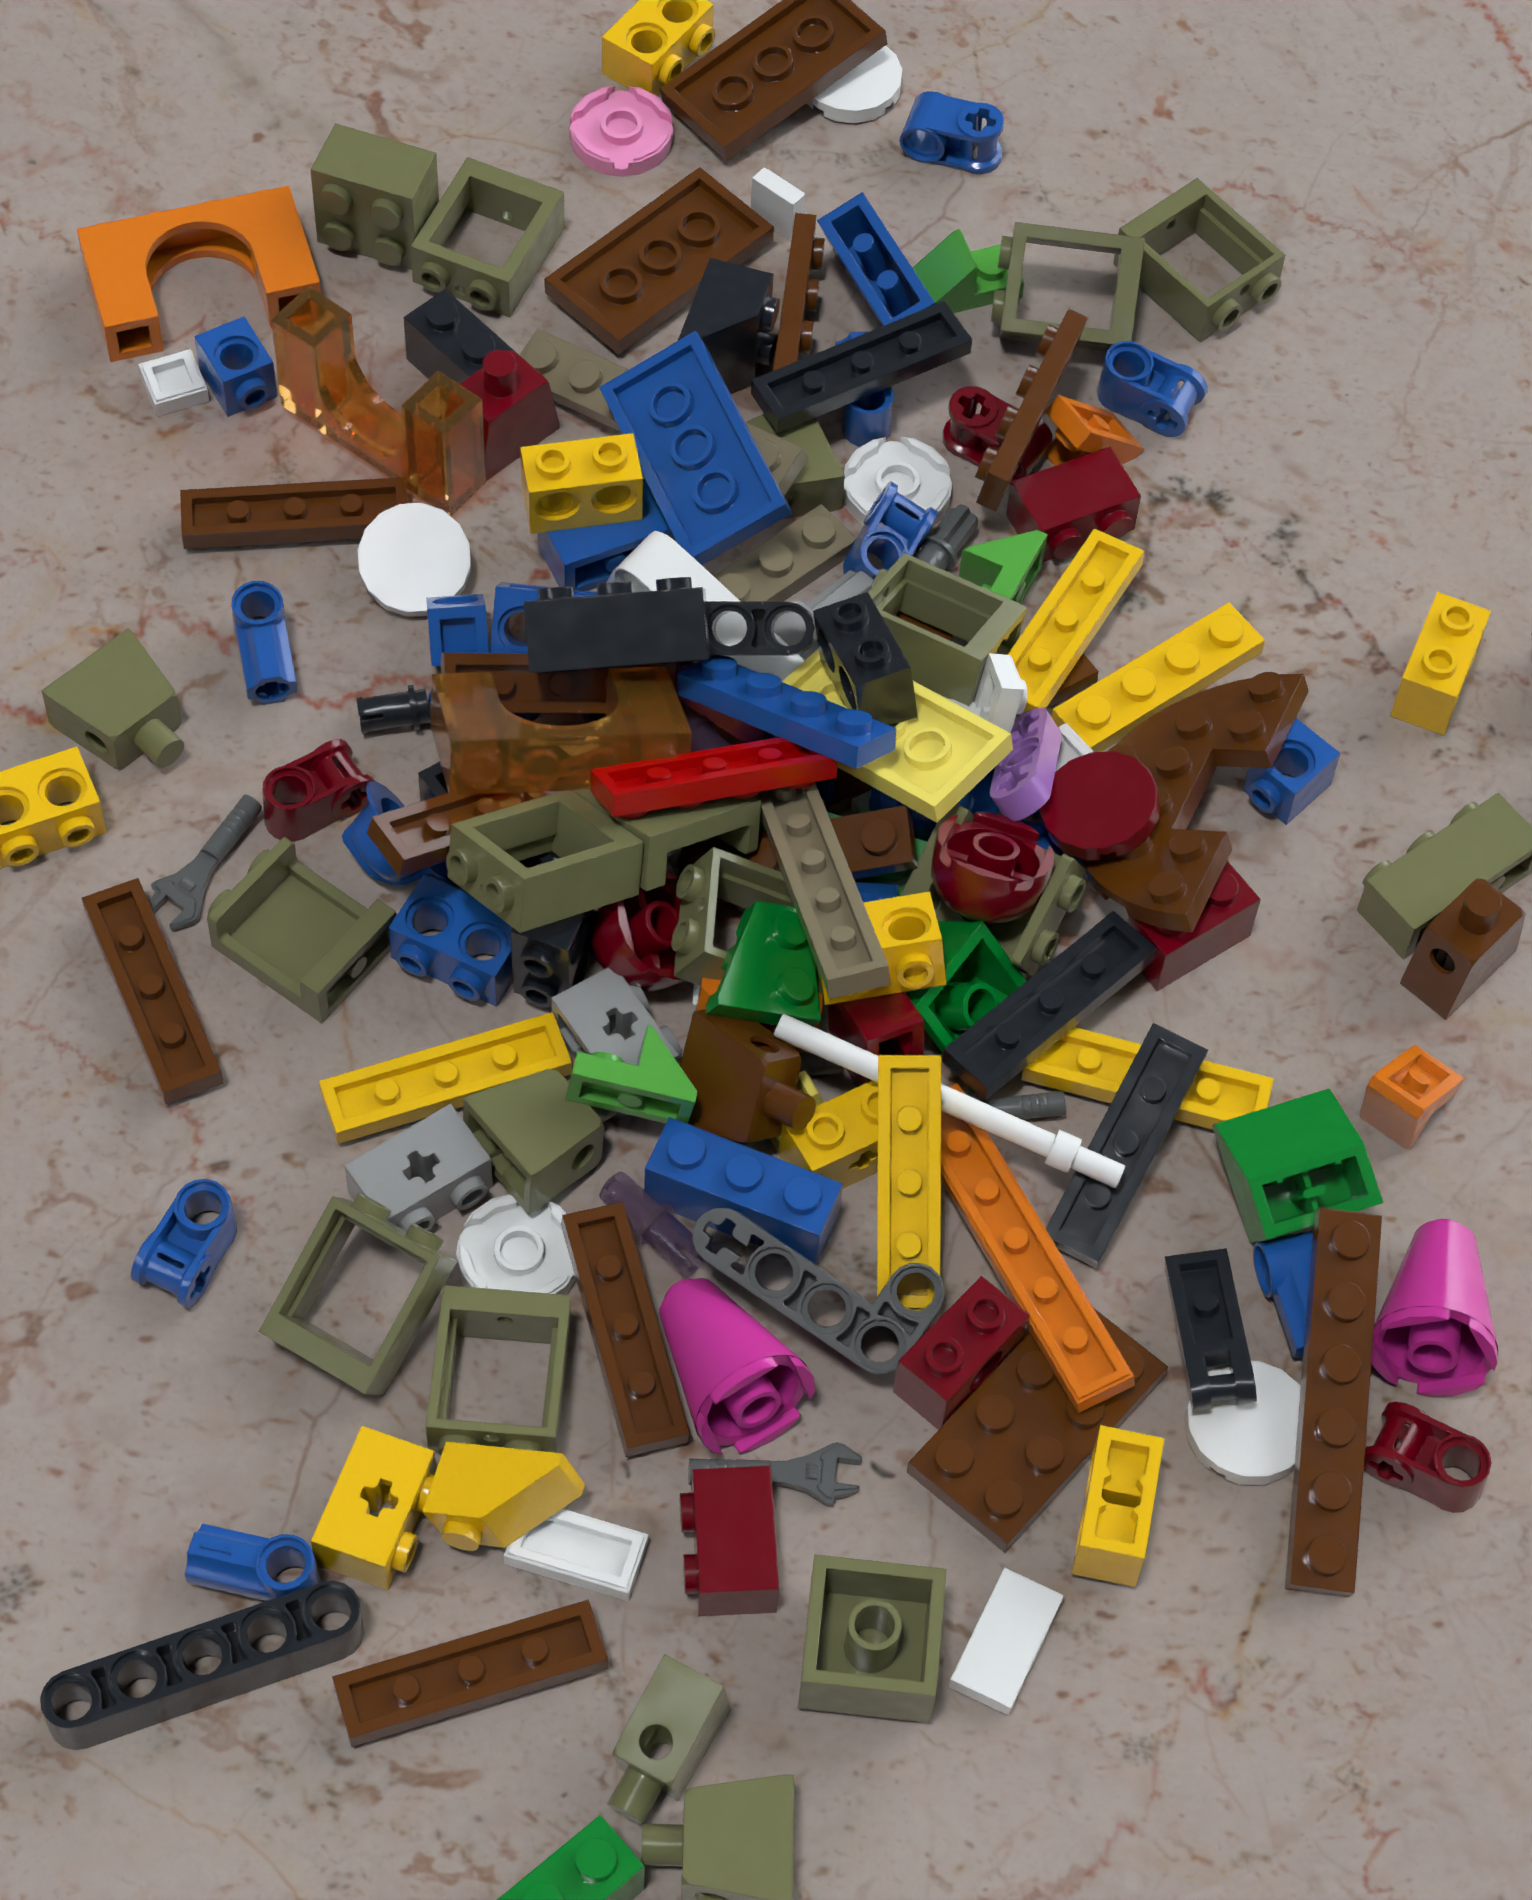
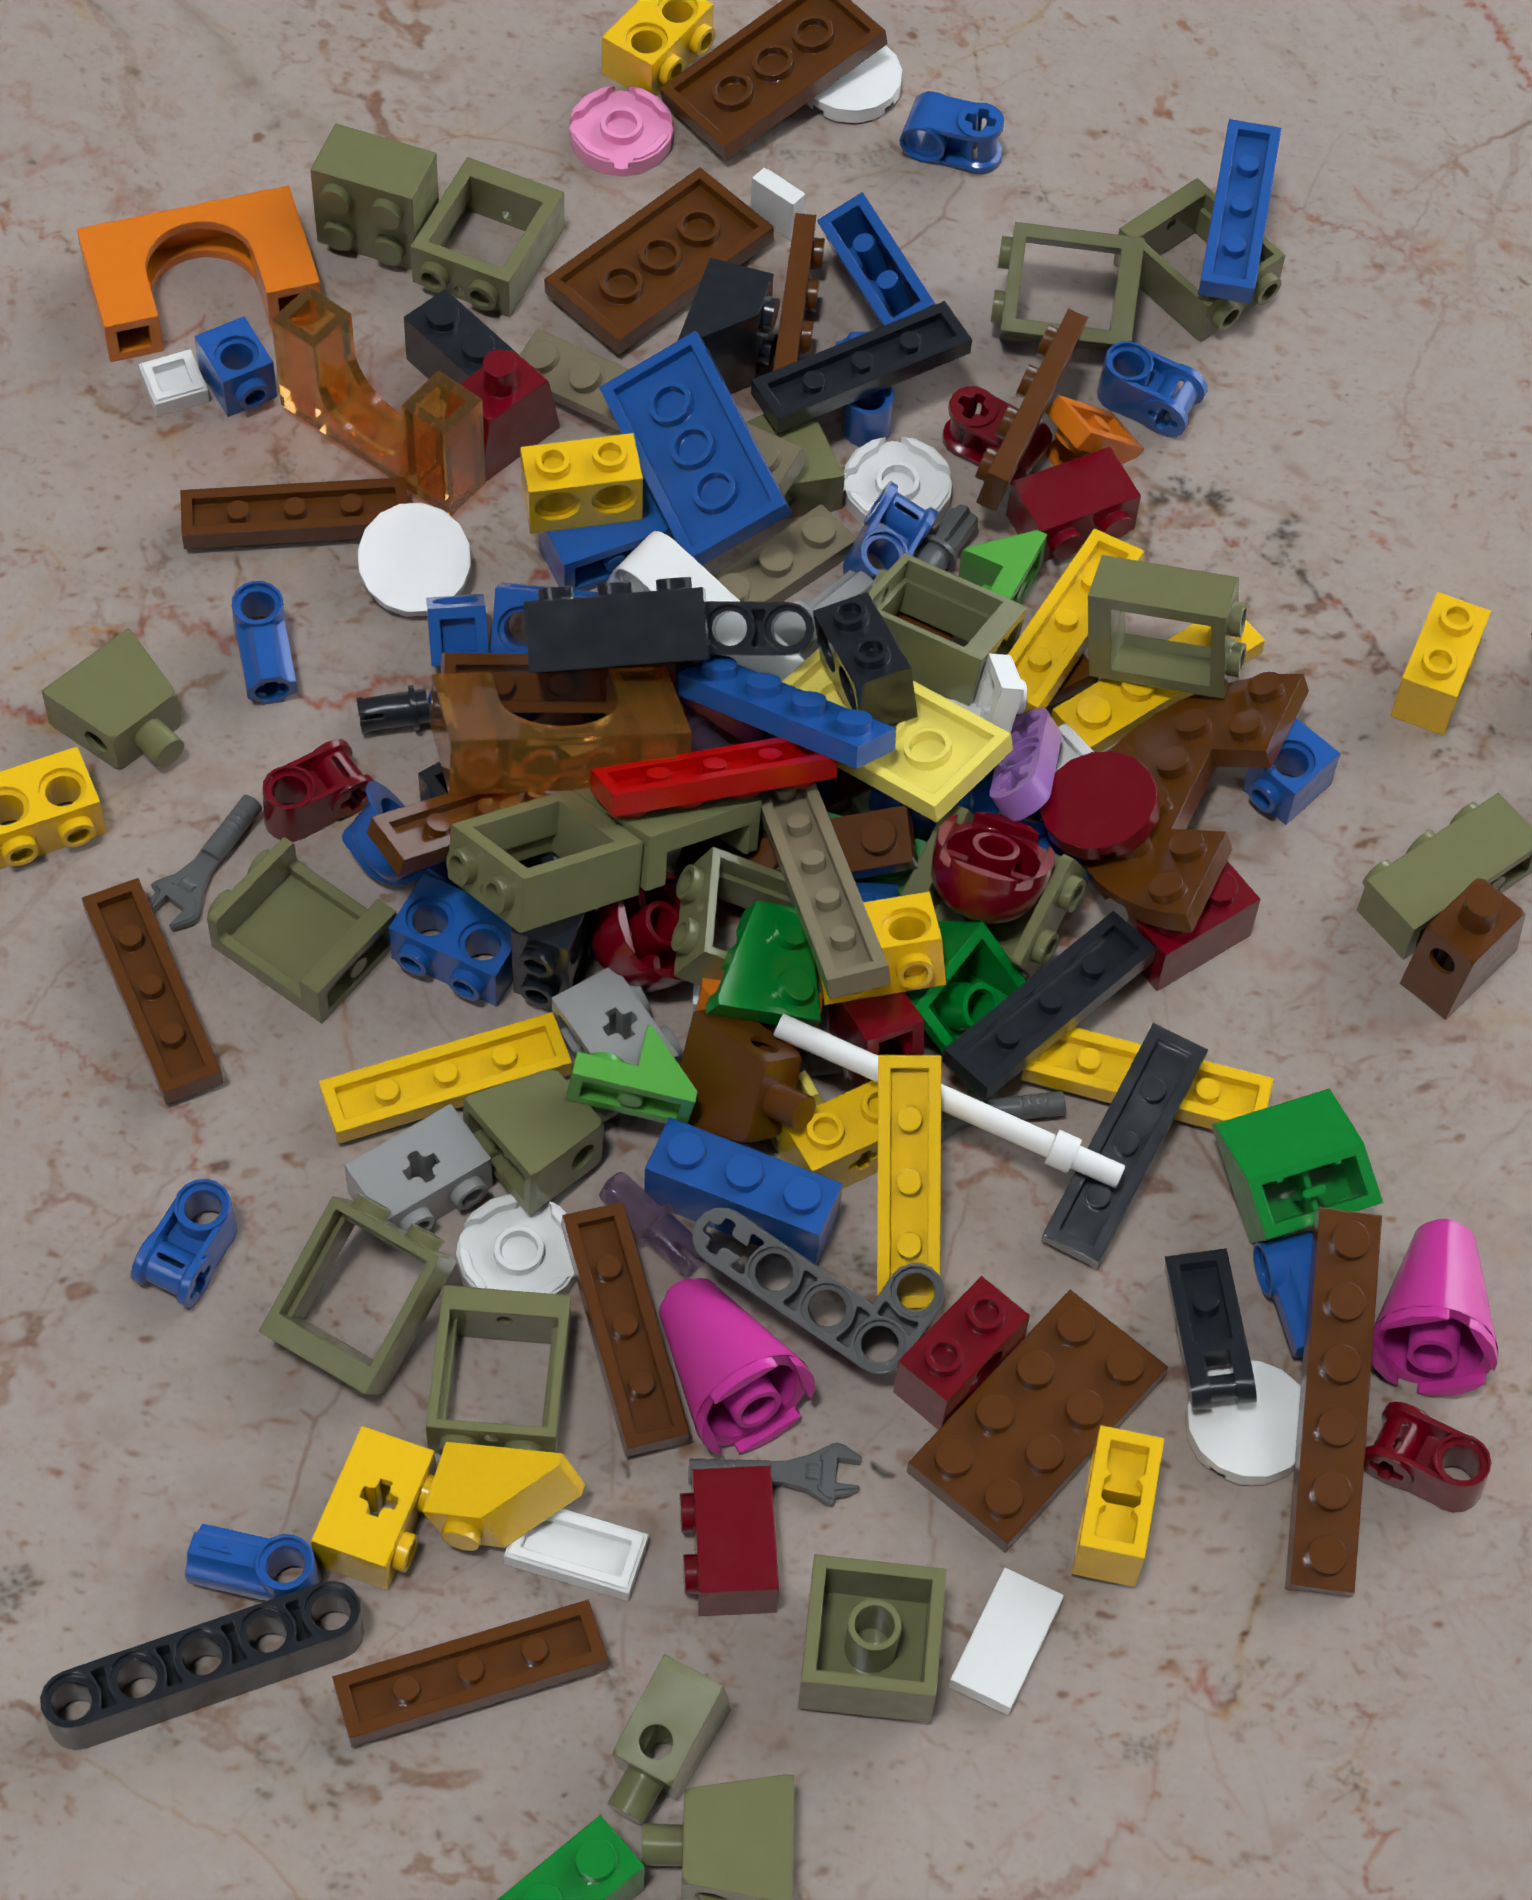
bright green slope [912,229,1024,313] -> none
orange tile [941,1083,1135,1413] -> none
orange slope [1360,1044,1465,1149] -> none
none -> olive window [1088,555,1247,699]
none -> blue plate [1198,119,1282,304]

